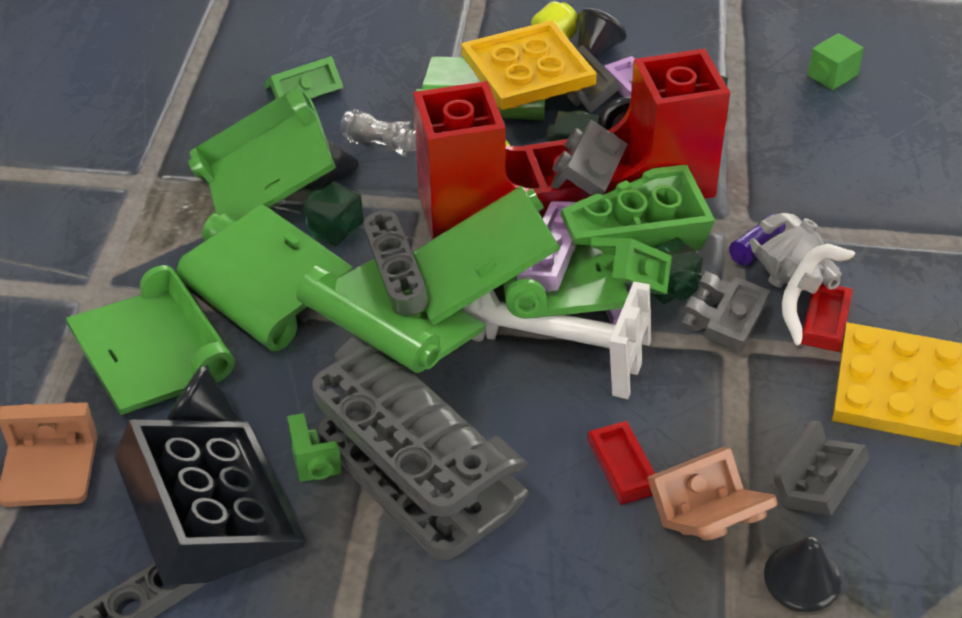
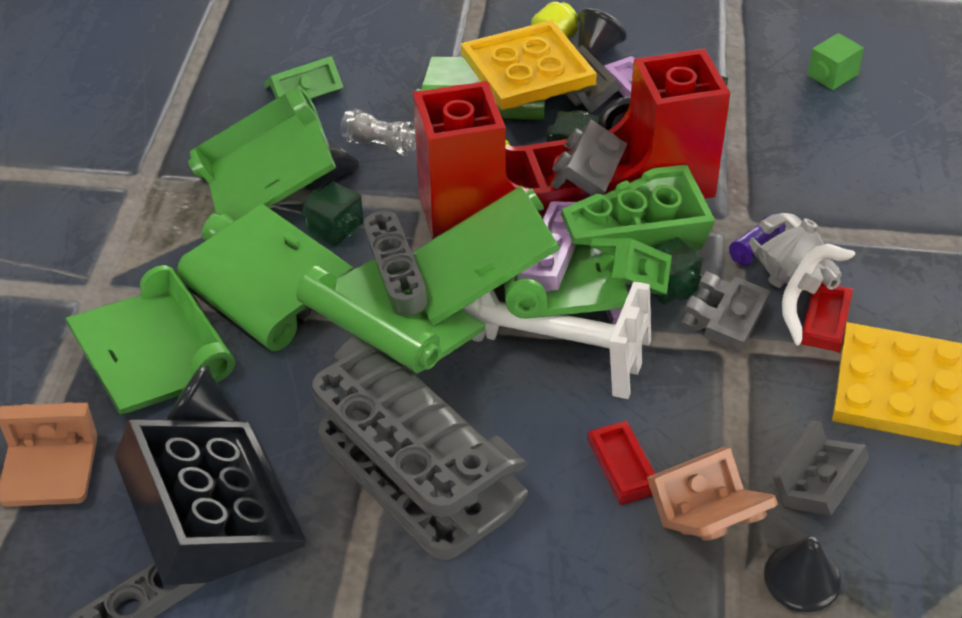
bright green bracket [287,413,341,482] -> none

